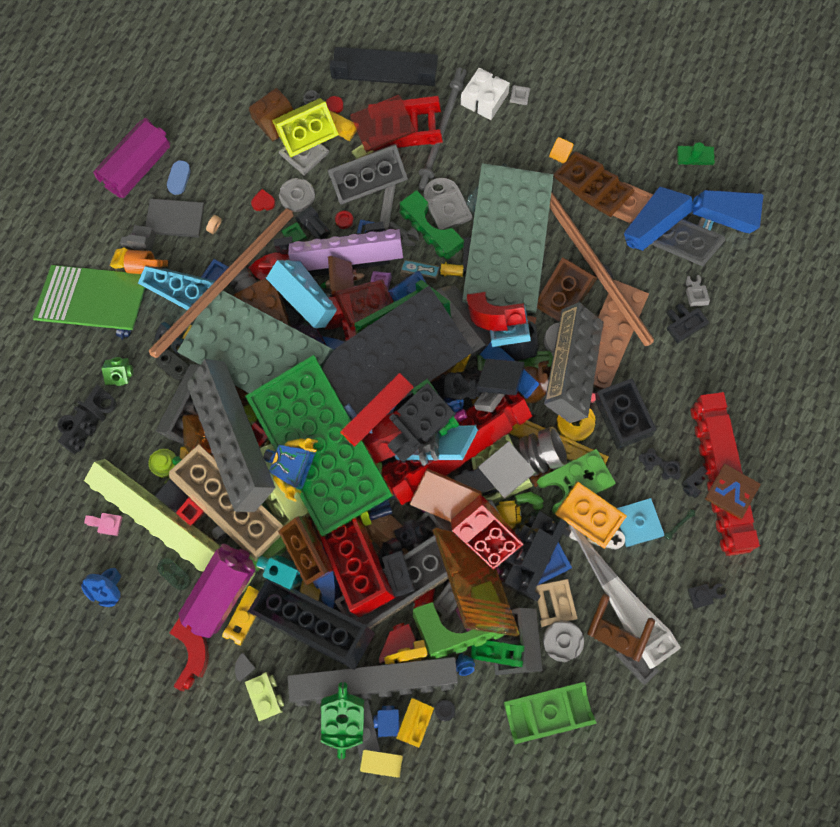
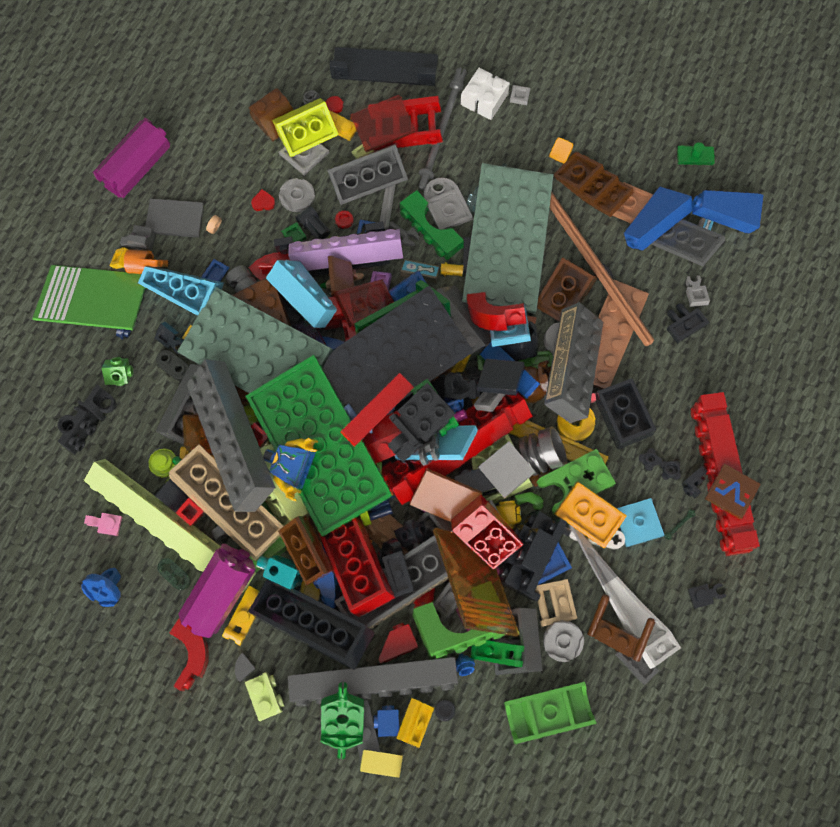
nougat axle [149,209,293,358] -> none
medium blue tile [167,160,191,195] -> none
yellow plate [384,640,427,665] -> none

